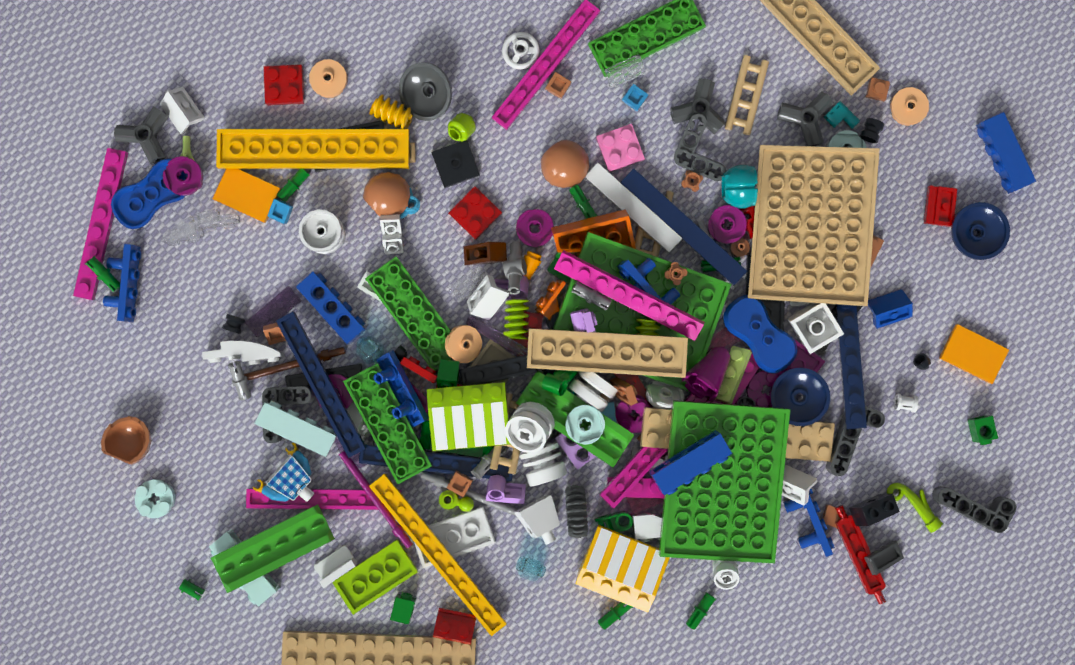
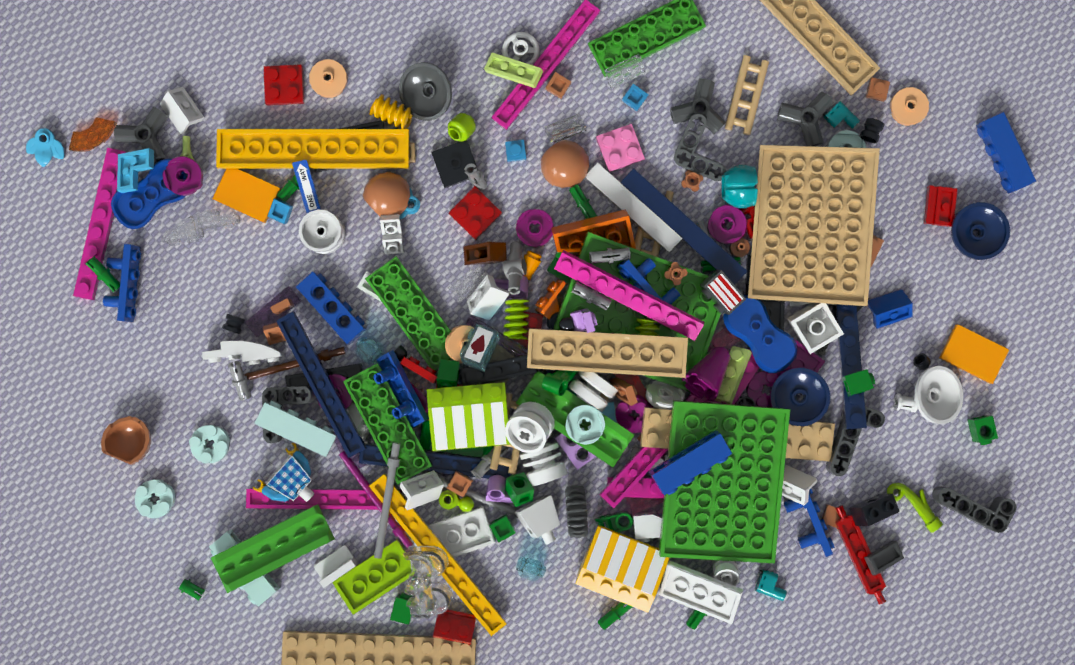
none -> medium azure plate [26,128,65,167]
none -> clear orange tile [69,117,117,152]
none -> medium azure plate [117,148,154,193]
none -> light aqua plate [189,425,230,463]
none -> nougat tile [270,298,294,314]
none -> sticker [292,160,321,213]
none -> light grey bar [374,442,401,559]
none -> white panel [400,470,444,510]
none -> clear piece [403,546,453,619]
none -> brick [460,323,500,372]
none -> light grey pin [464,163,487,190]
none -> yellowish green plate [484,53,543,88]
none -> green brick [489,514,516,543]
none -> dark azure plate [505,140,526,162]
none -> green brick [505,472,534,507]
none -> clear plate [544,113,587,144]
none -> black hinge [559,316,574,331]
none -> light grey pin [589,247,631,264]
none -> white tile [659,560,743,624]
none -> brick [699,269,746,315]
none -> teal piece [755,569,787,601]
none -> green brick [842,369,875,397]
none -> white dish [915,366,963,424]

